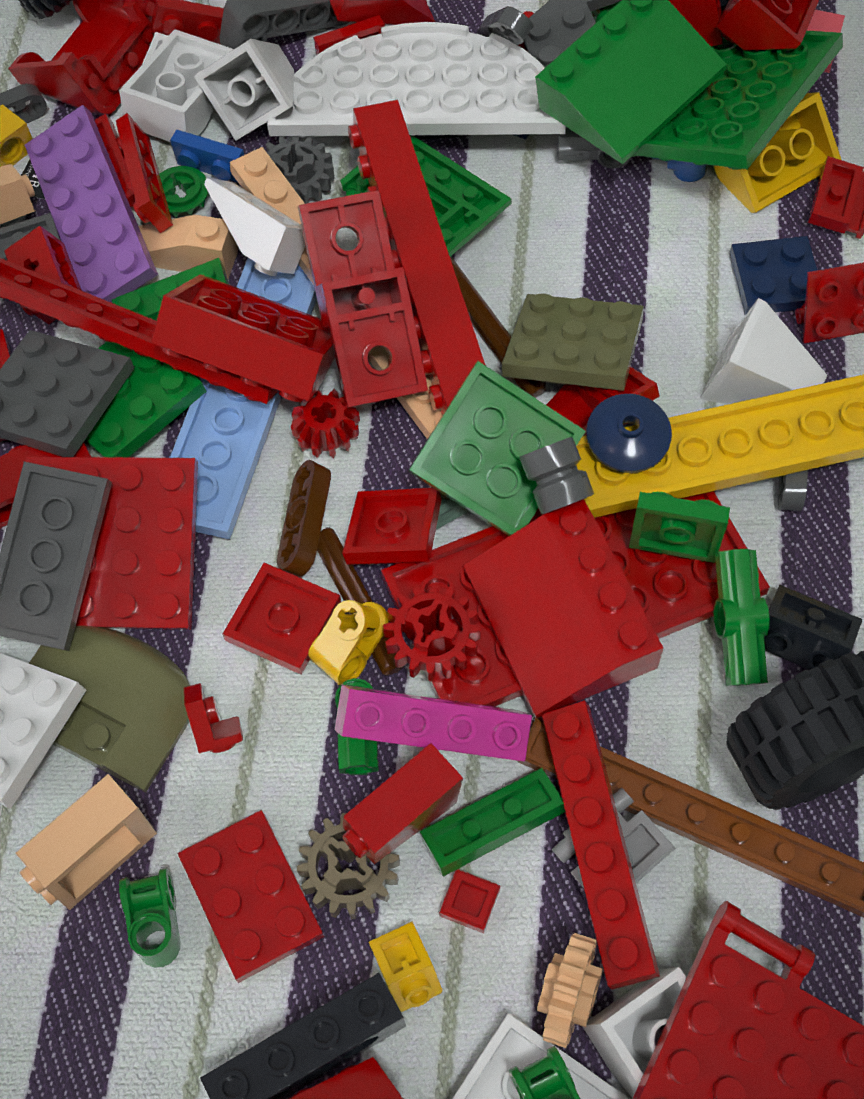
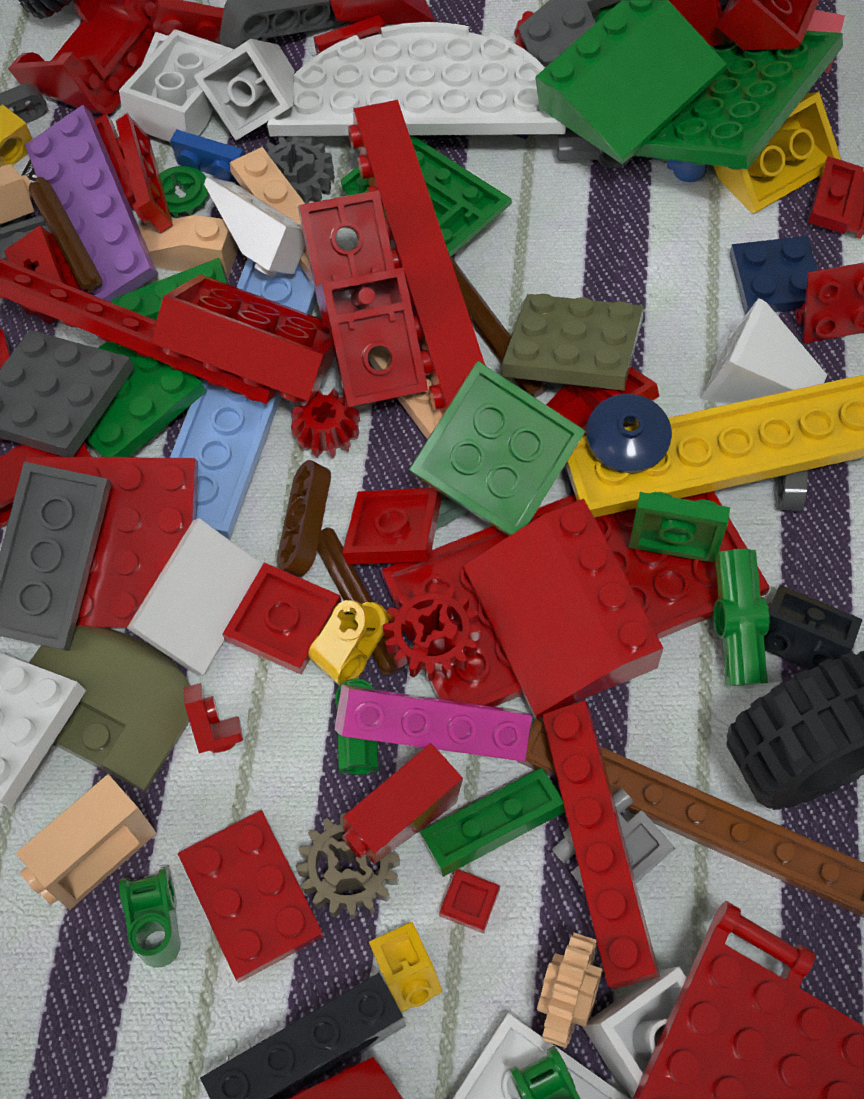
dark grey beam [477,6,534,45] -> none
dark grey wheel [519,436,594,514] -> none
none -> reddish brown axle [29,177,102,293]
none -> white tile [127,518,263,676]

